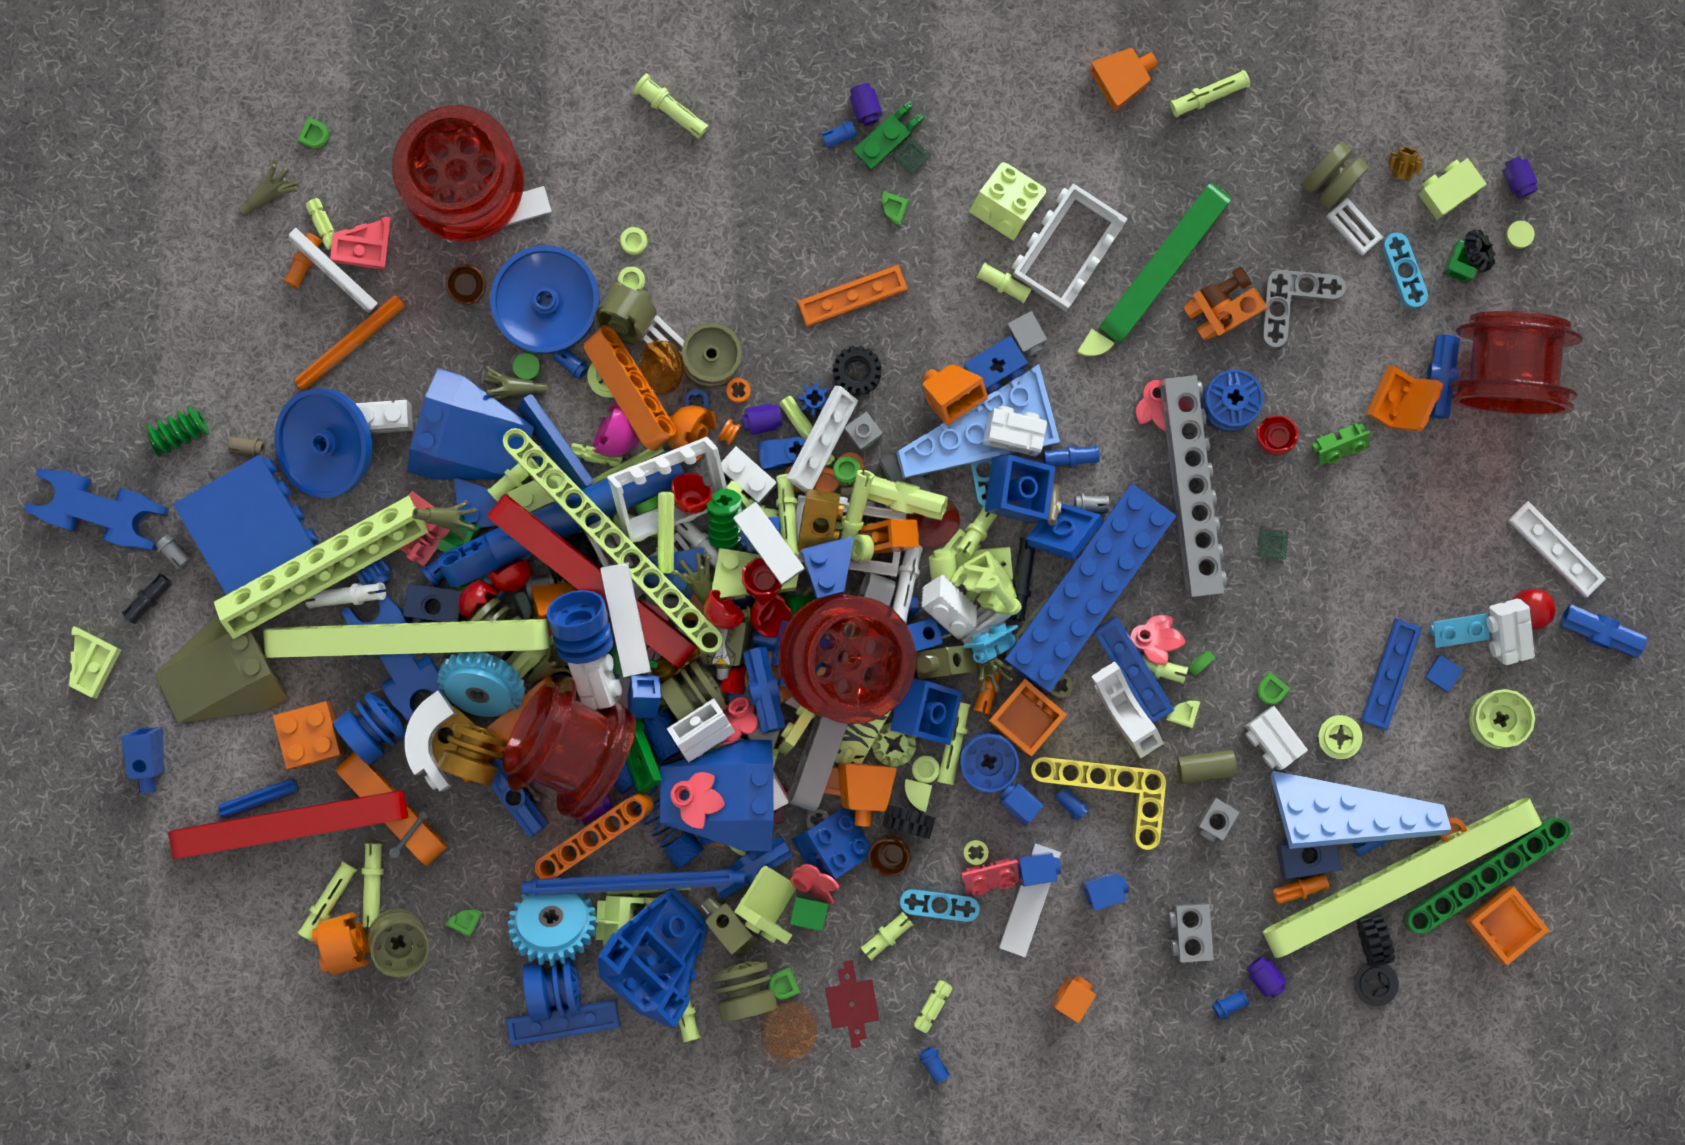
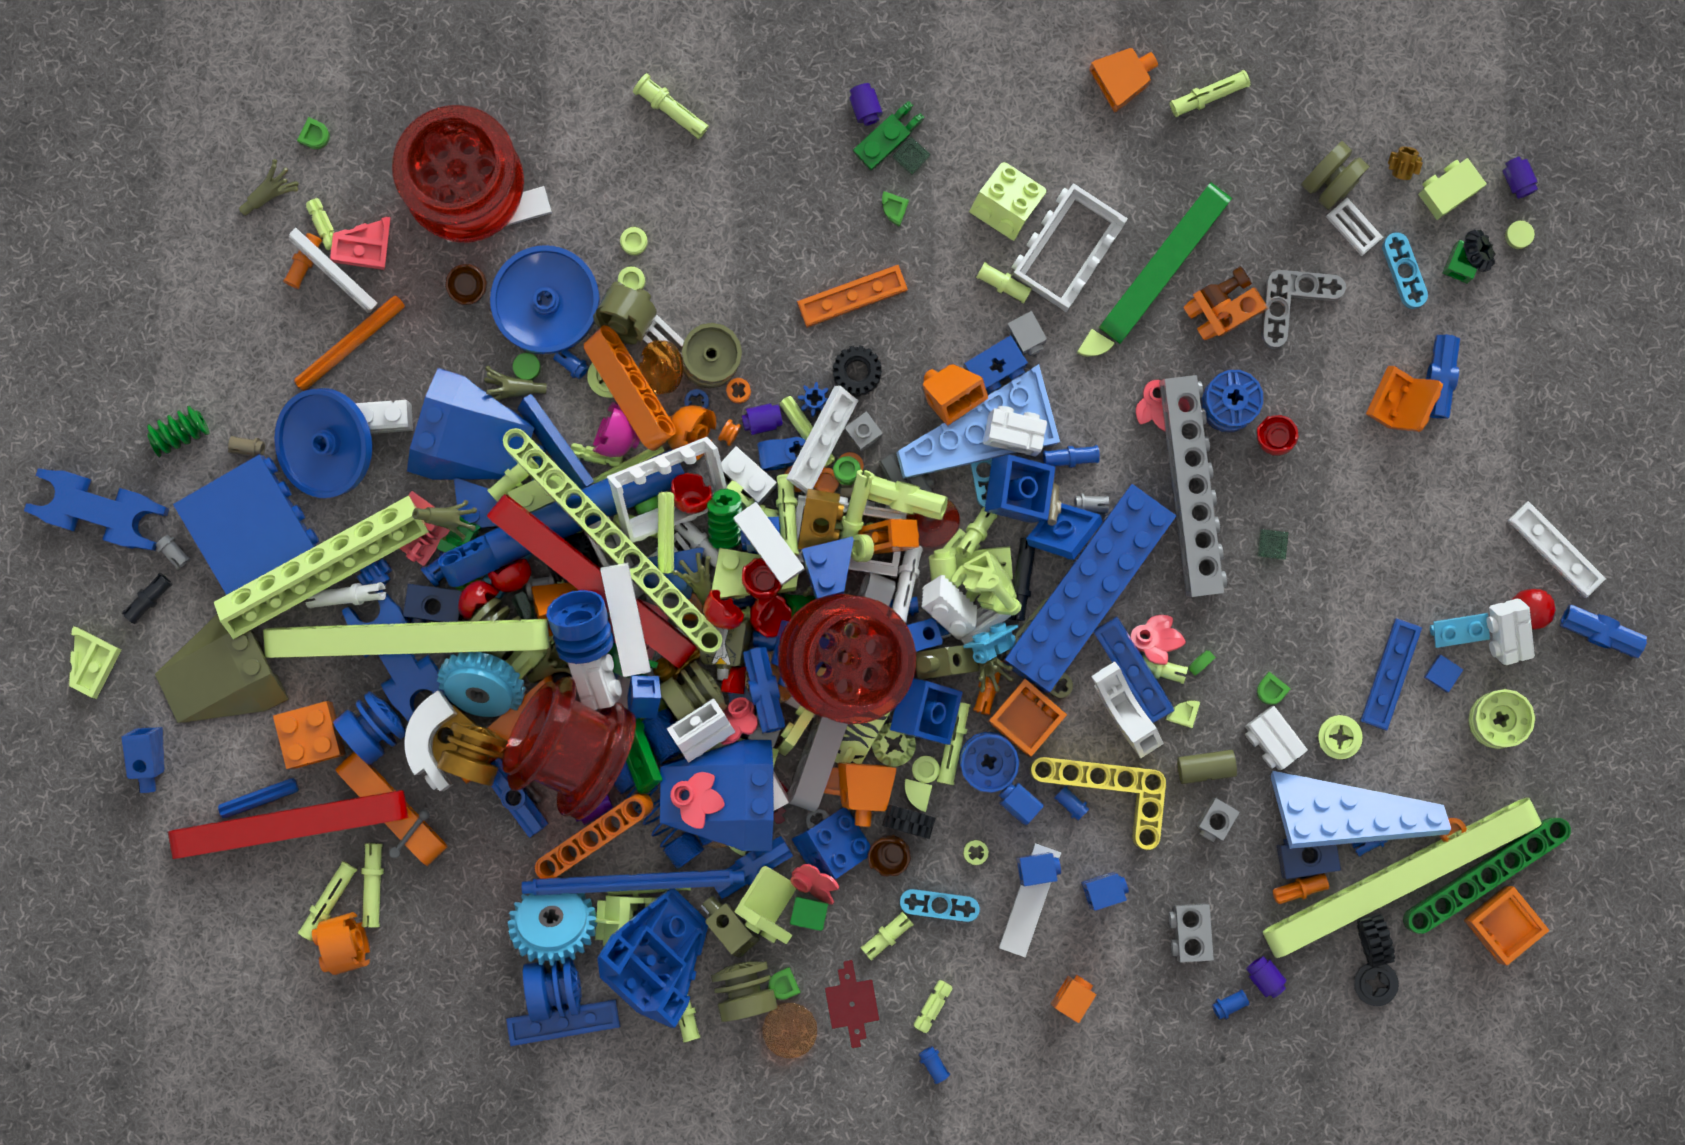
olive wheel [367,908,430,978] -> none
bright green tile [446,909,483,937] -> none
blue pin [821,121,857,149] -> none
coral hinge [961,858,1020,896] -> none
bright green hinge [1311,423,1370,466] -> none
clear red wheel [1450,311,1583,415] -> none

